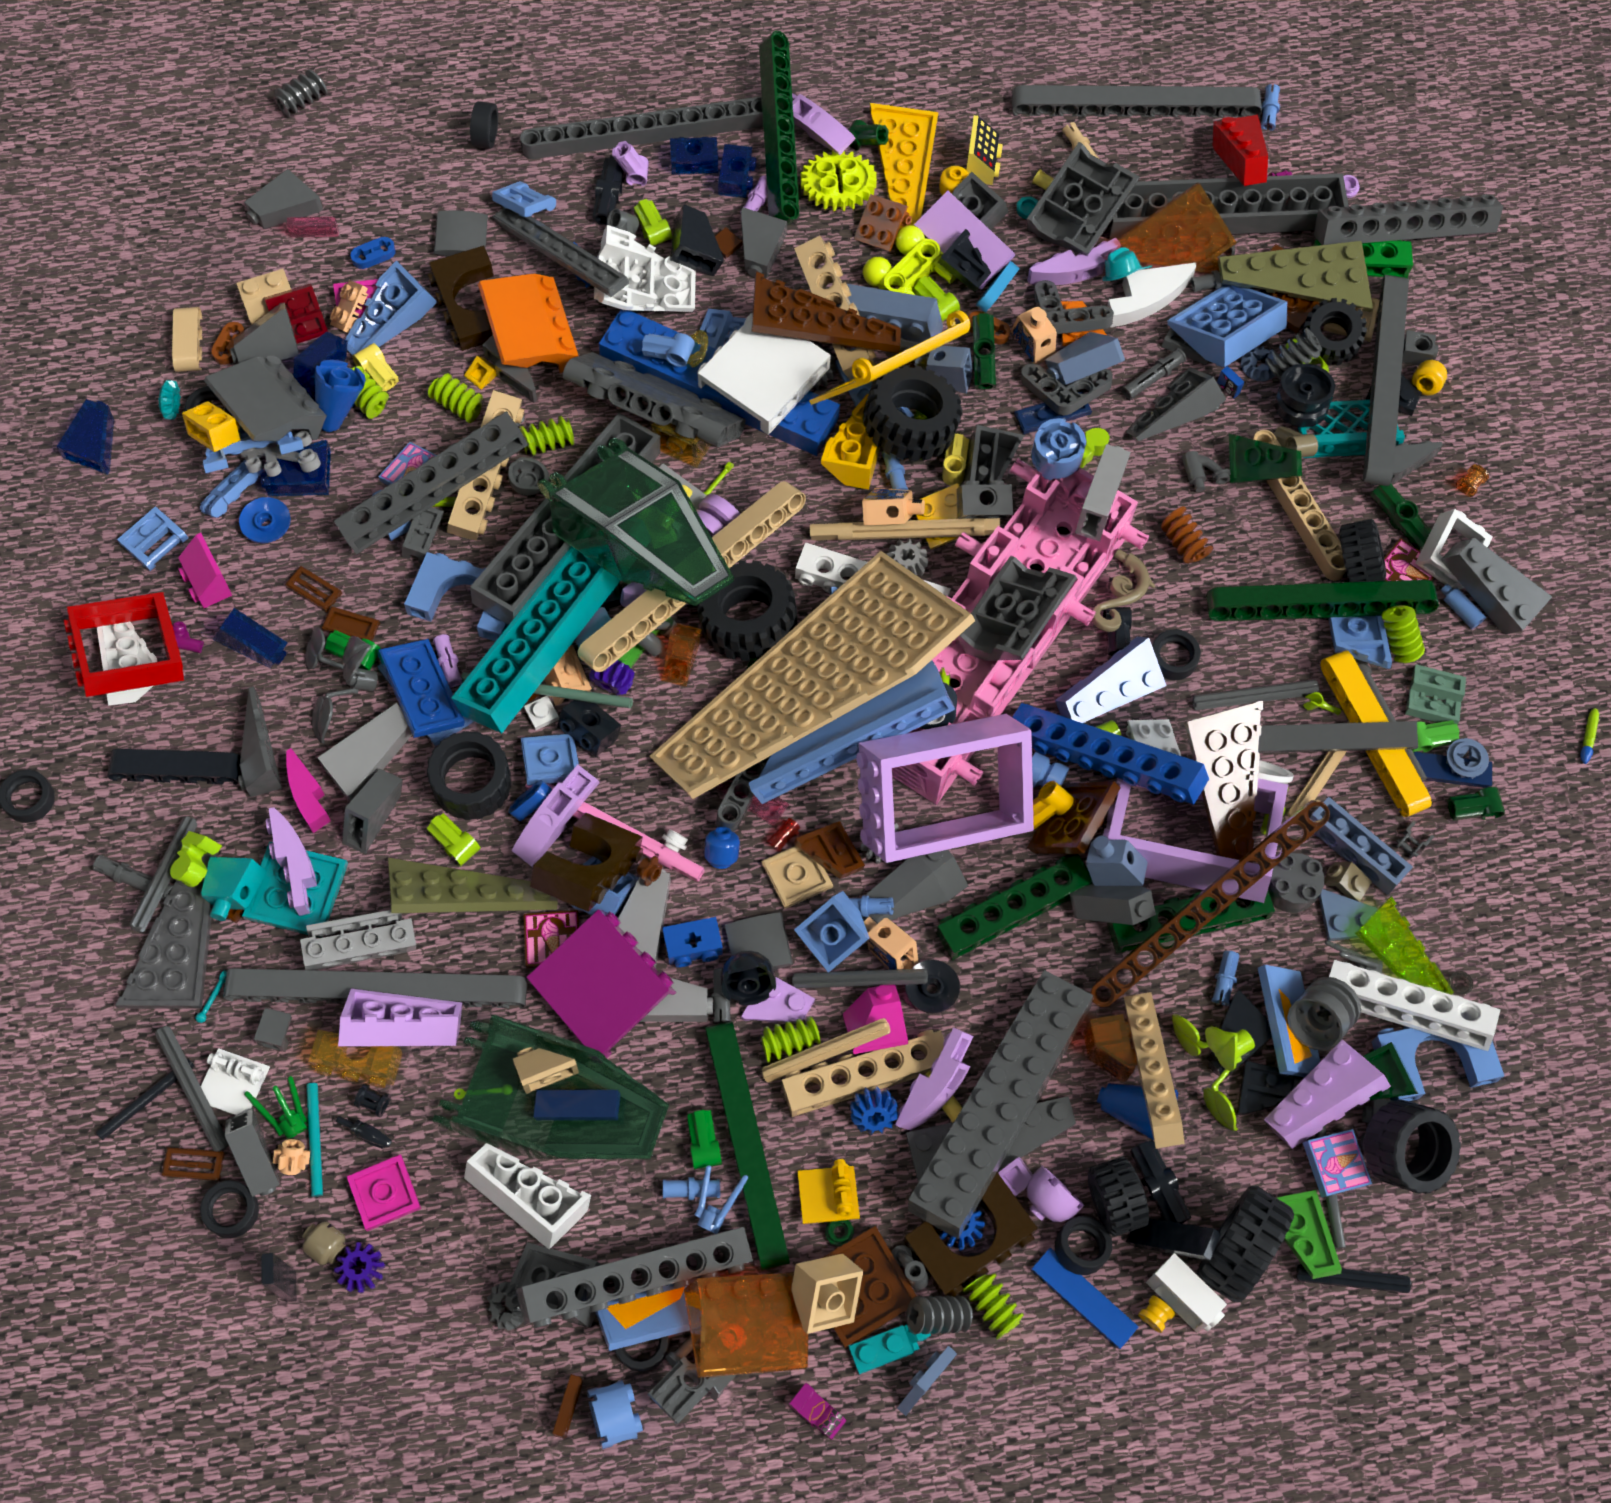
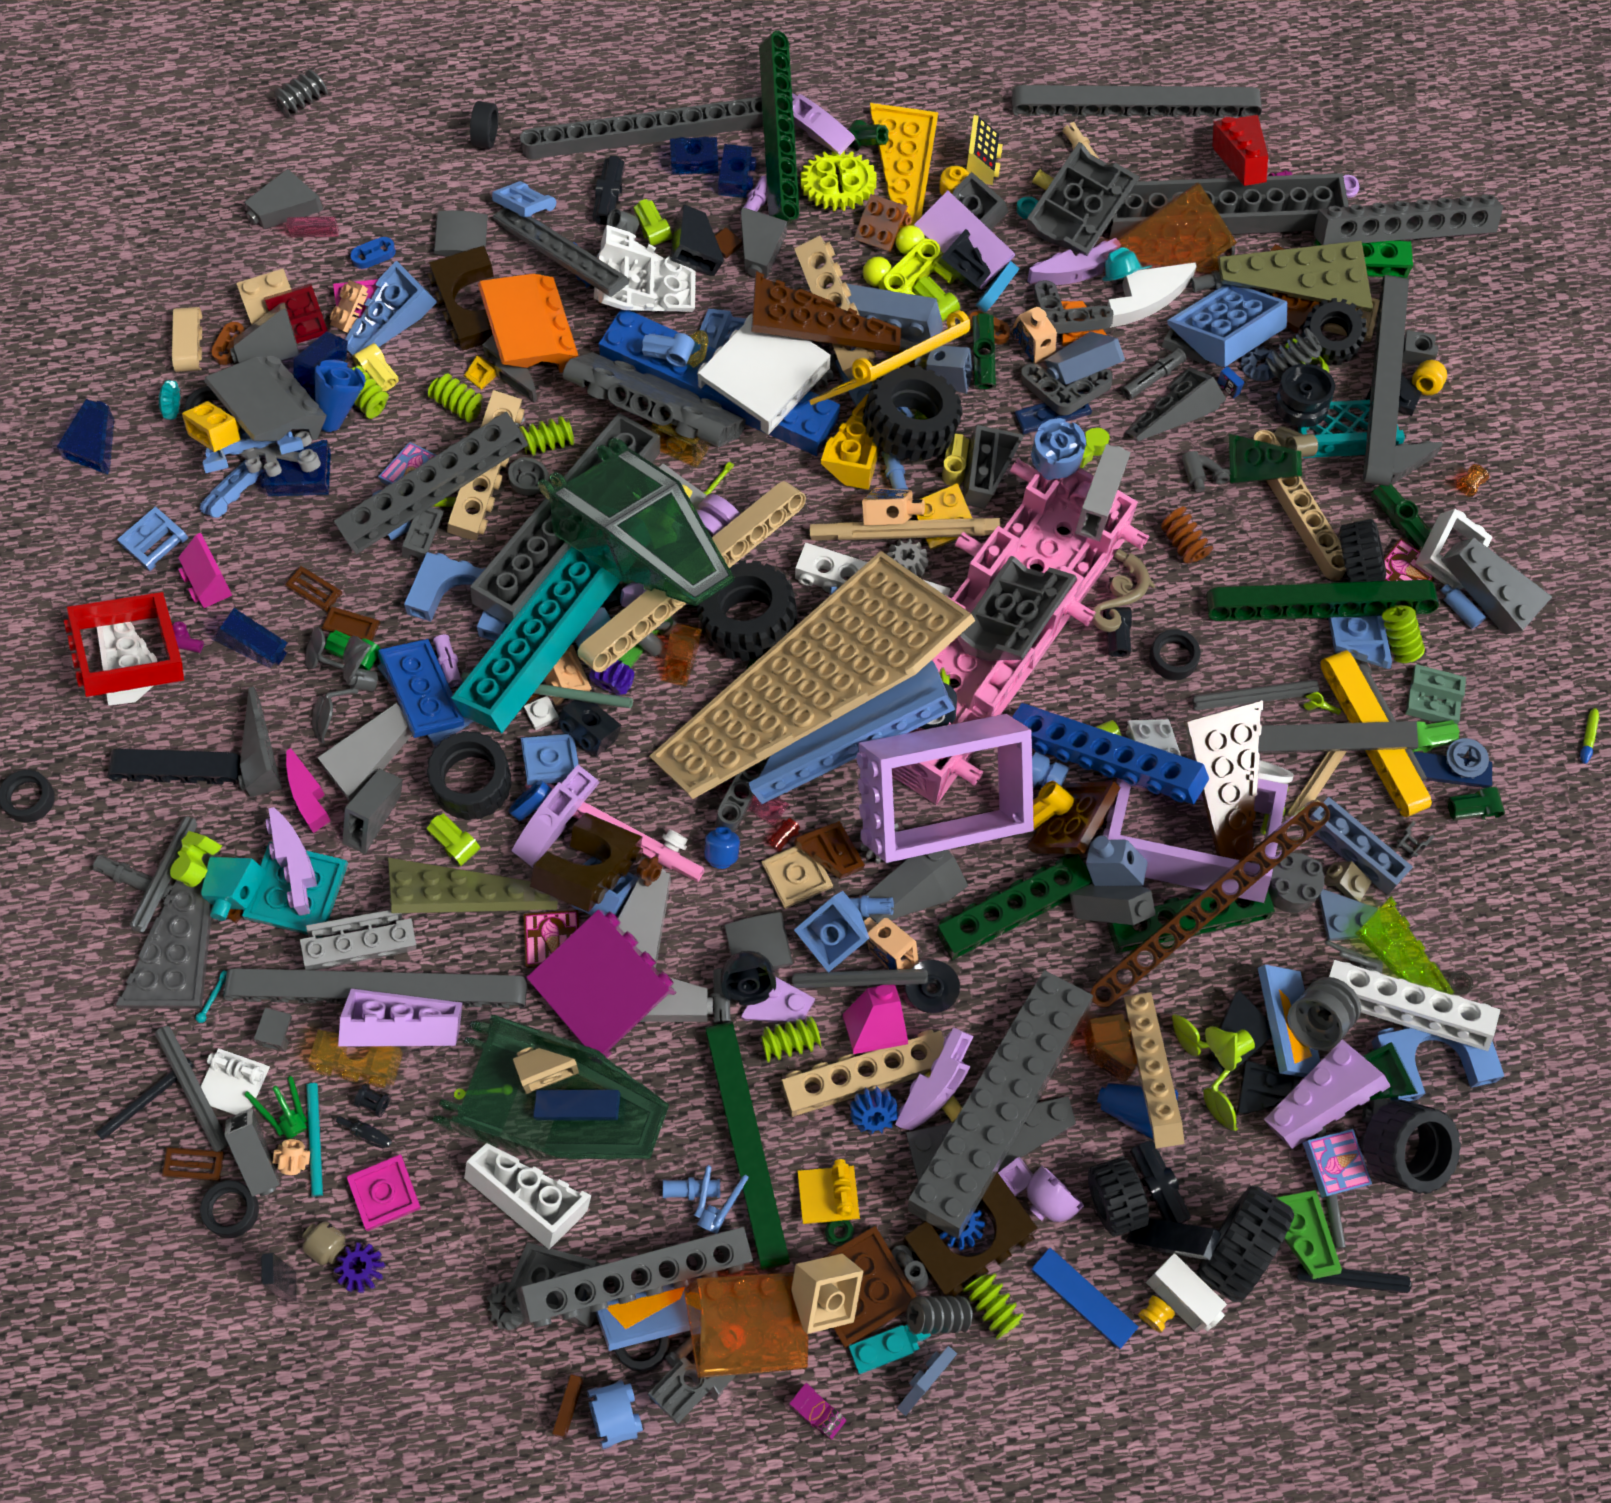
blue dish [239,497,291,543] -> none
lavender piece [612,141,649,186] -> none
blue brick [662,917,723,968] -> none
green piece [687,1110,722,1170] -> none
tan axle [762,1018,890,1083] -> none
dark grey brick [957,480,1013,519] -> none
black tyre [1054,1216,1113,1275] -> none
wedge [1055,637,1166,723] -> none
medium blue axle [1211,951,1240,1006] -> none
medium blue pin [1261,84,1280,131] -> none

